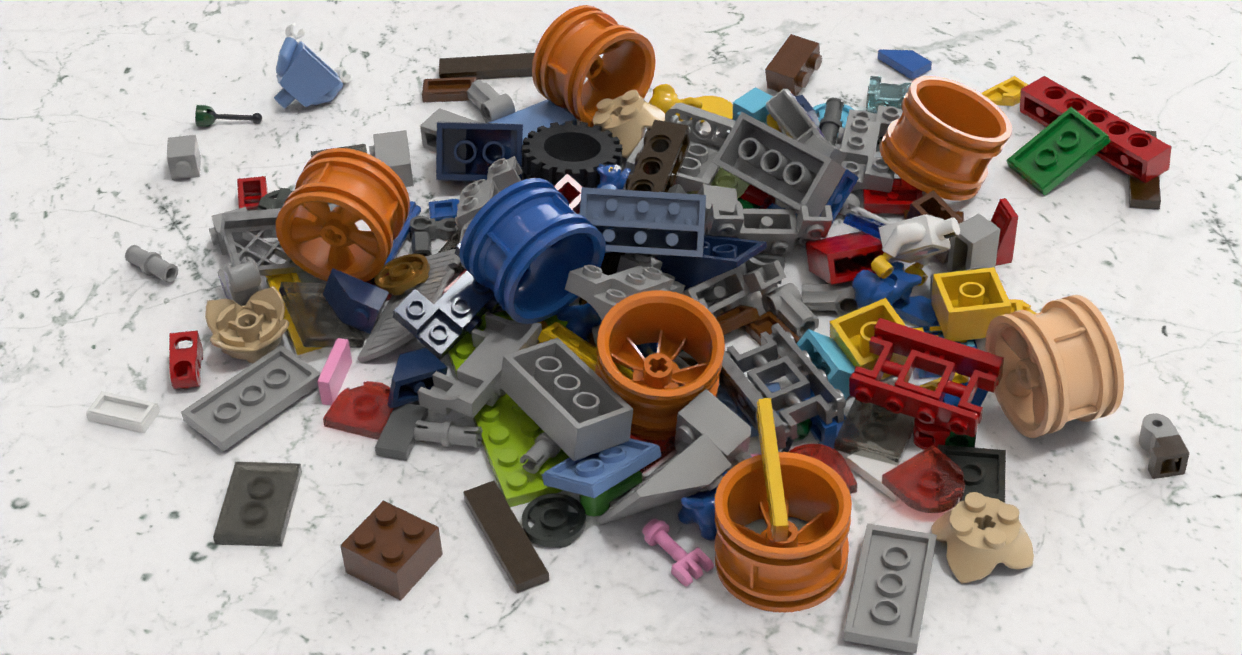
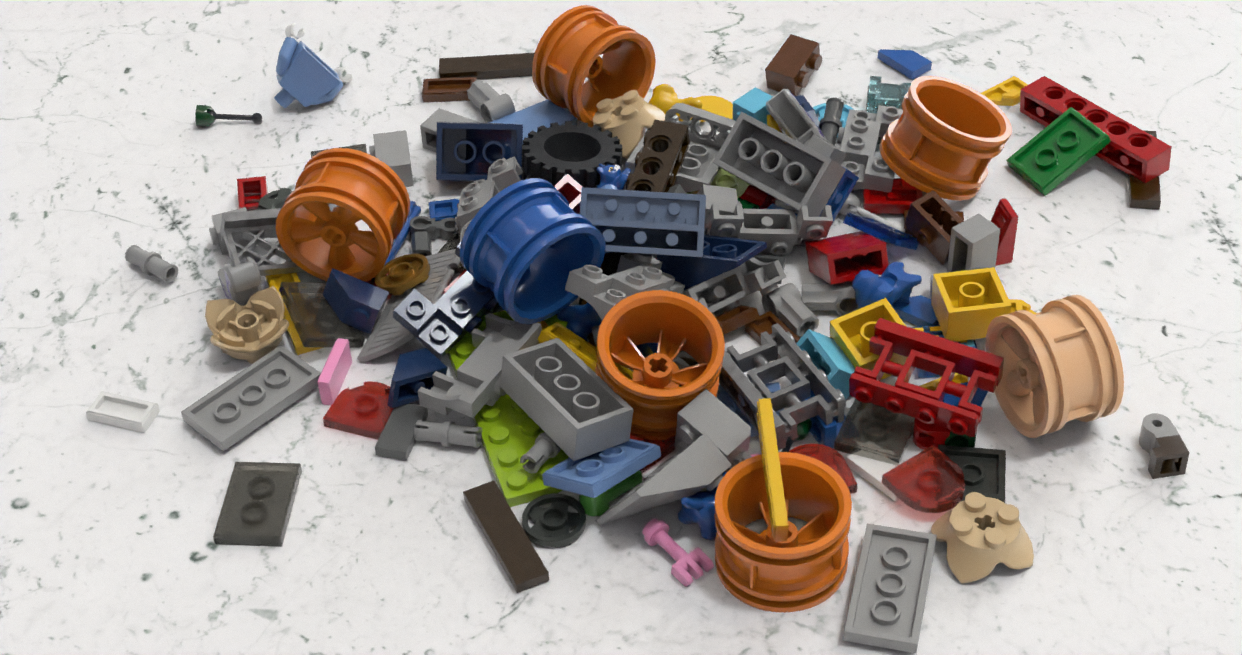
light grey brick [167,135,201,180] -> none
red leg [169,330,203,389] -> none
reddish brown brick [340,500,443,601] -> none
white torso [871,215,960,286] -> none

